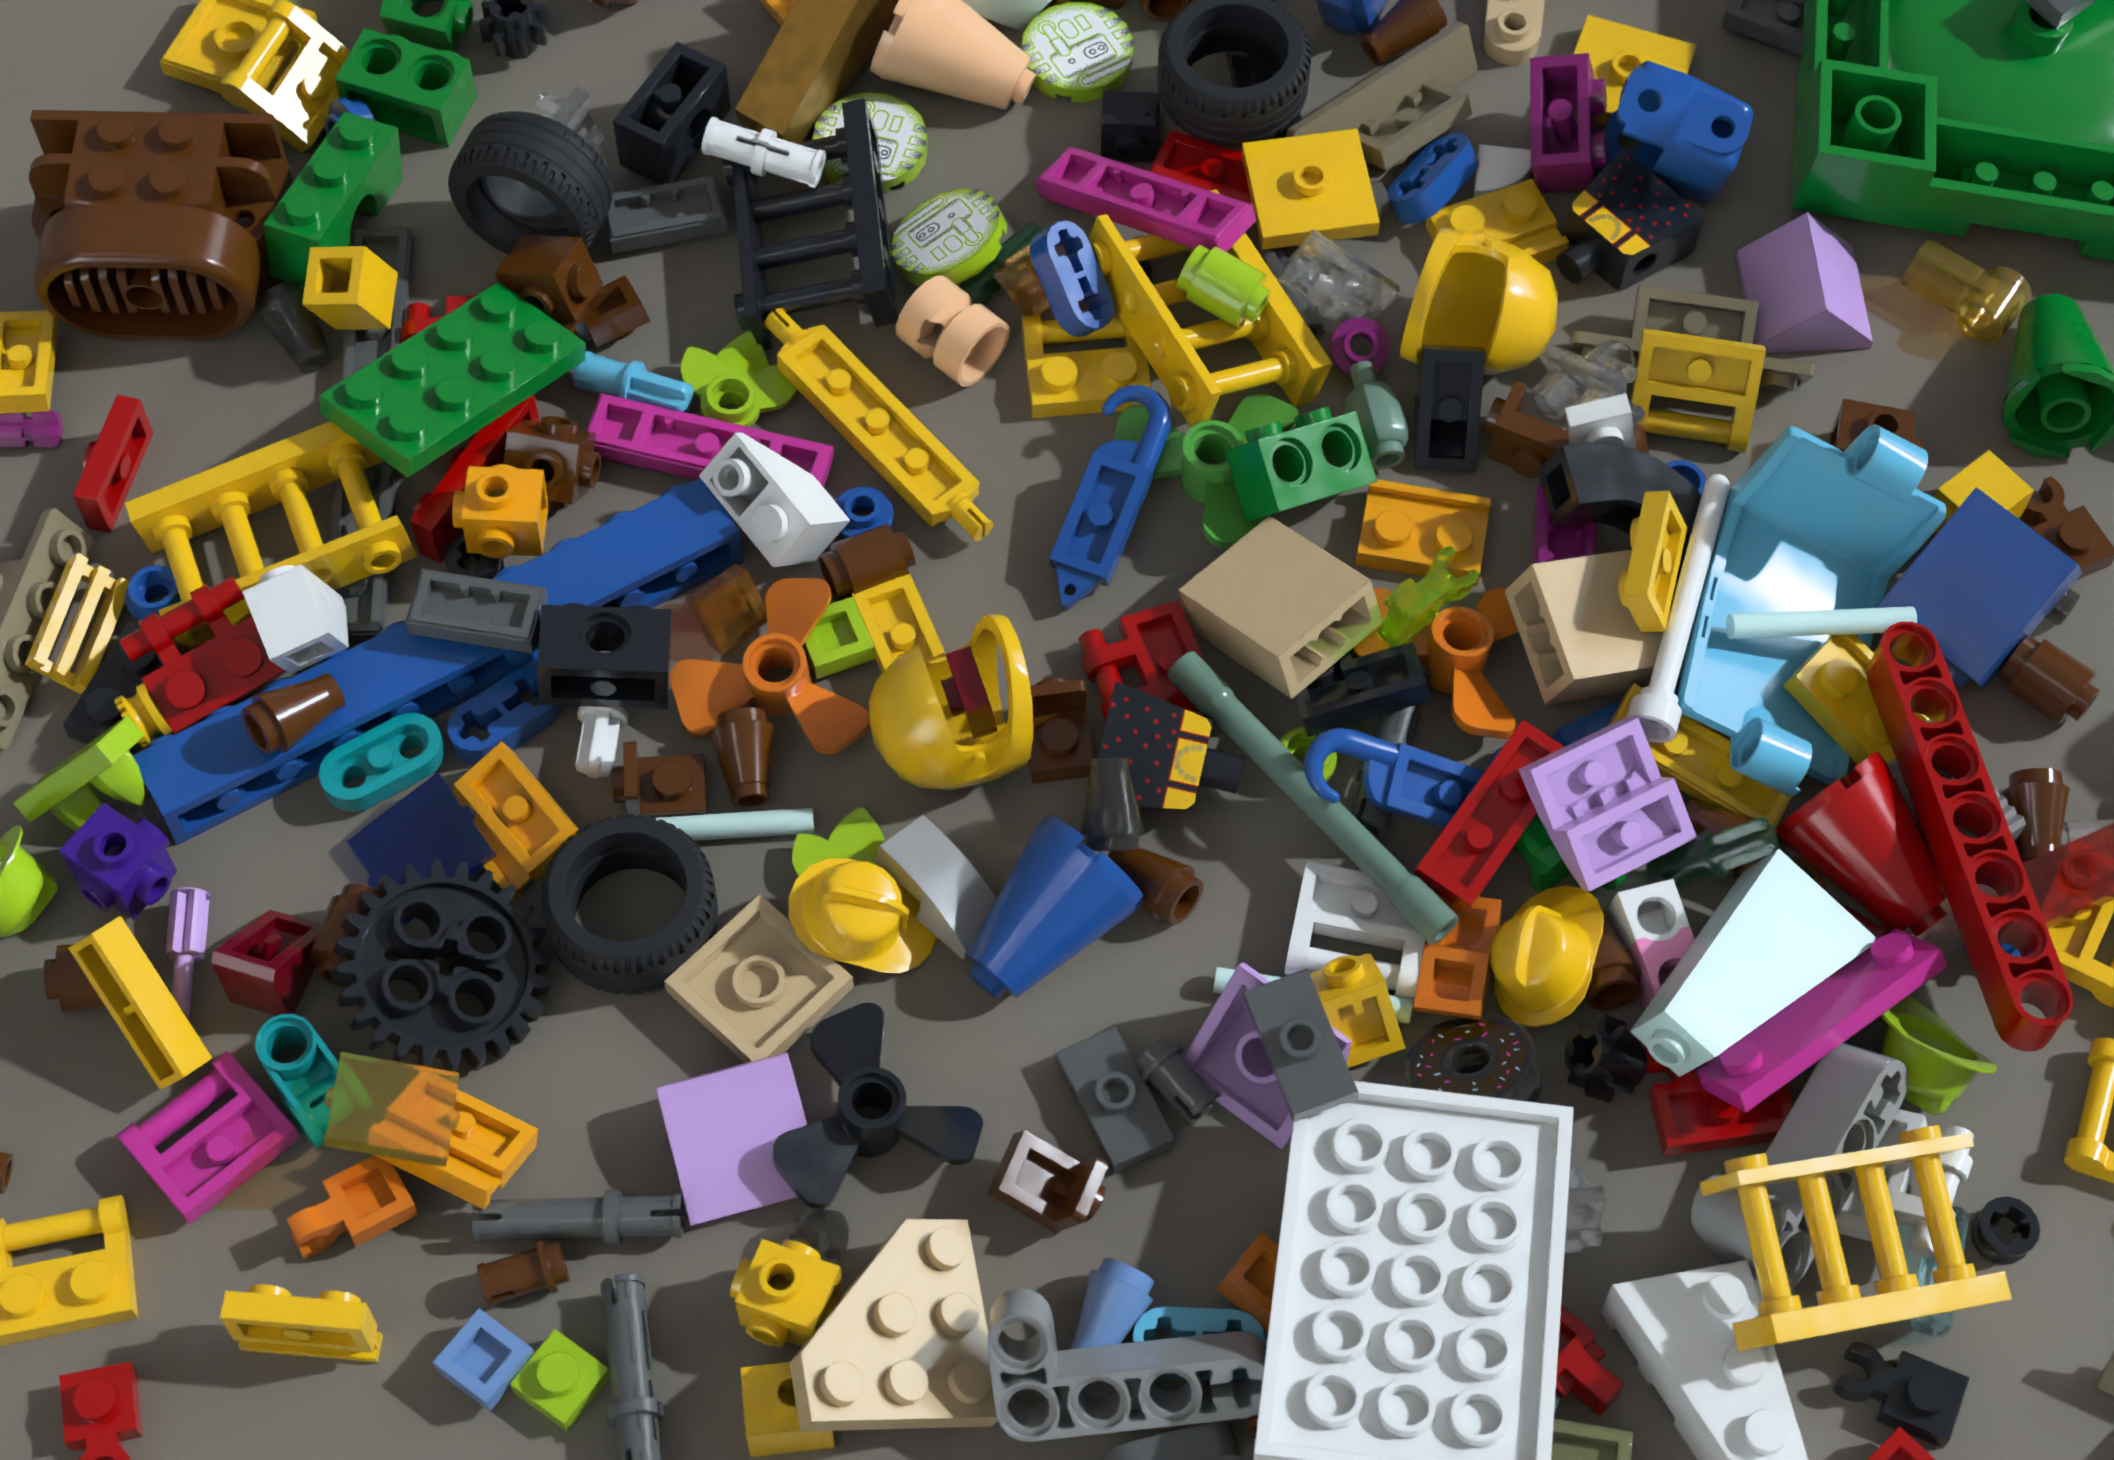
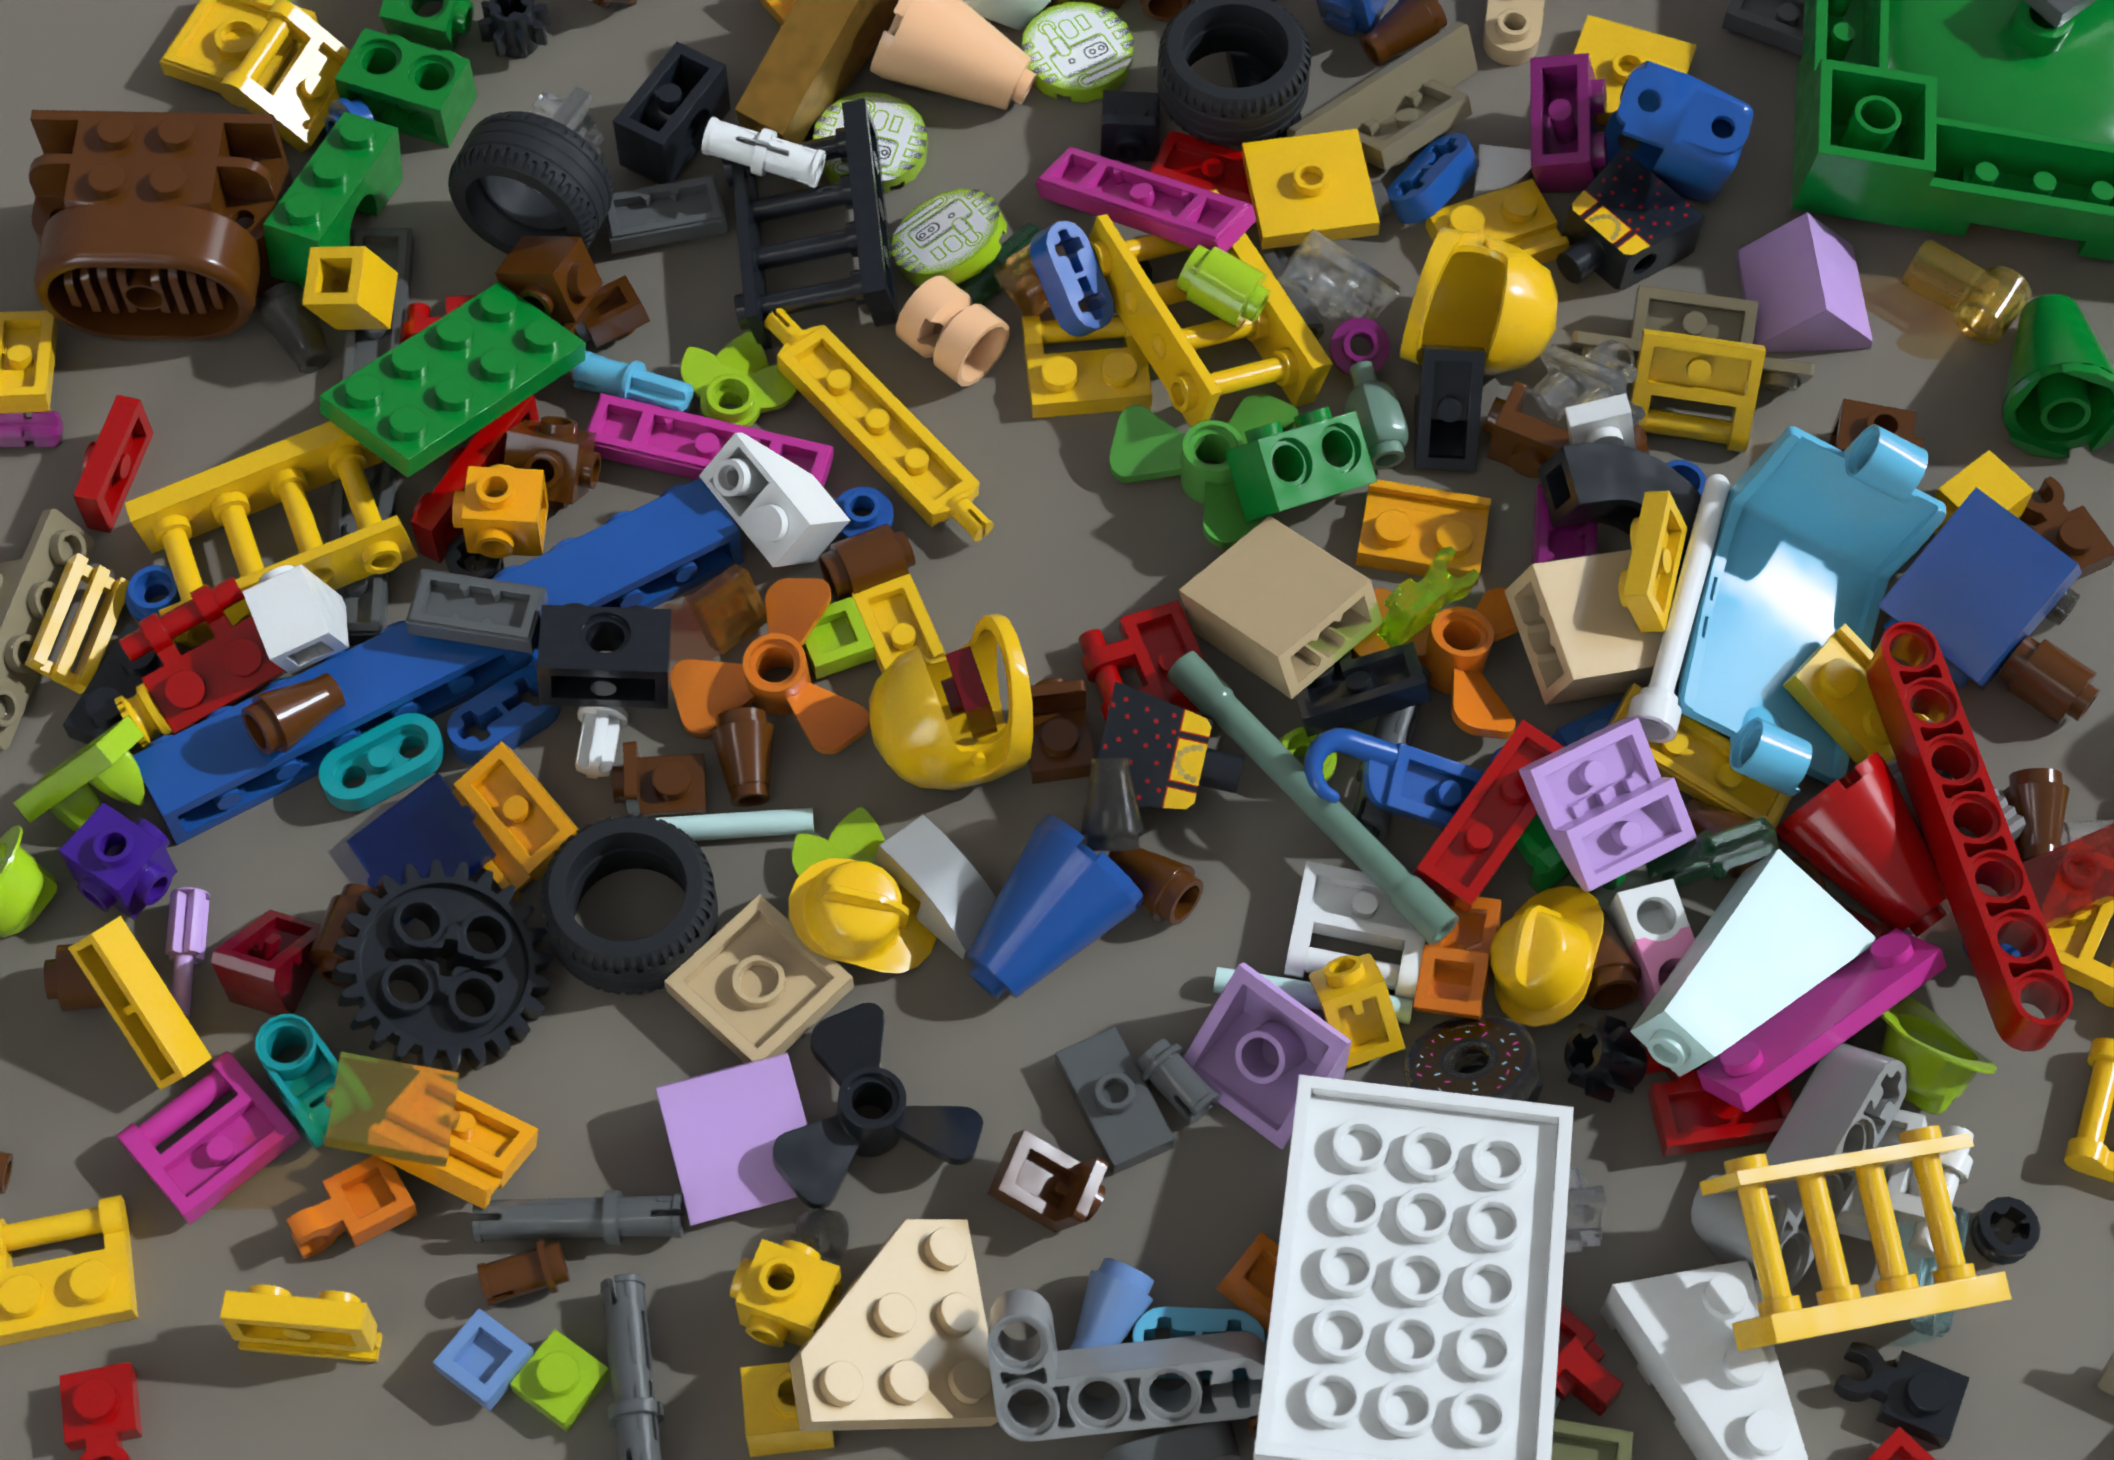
blue plate [1049,385,1172,611] -> none
dark grey plate [1243,969,1358,1122] -> none
light aqua bar [1726,606,1917,639] -> none

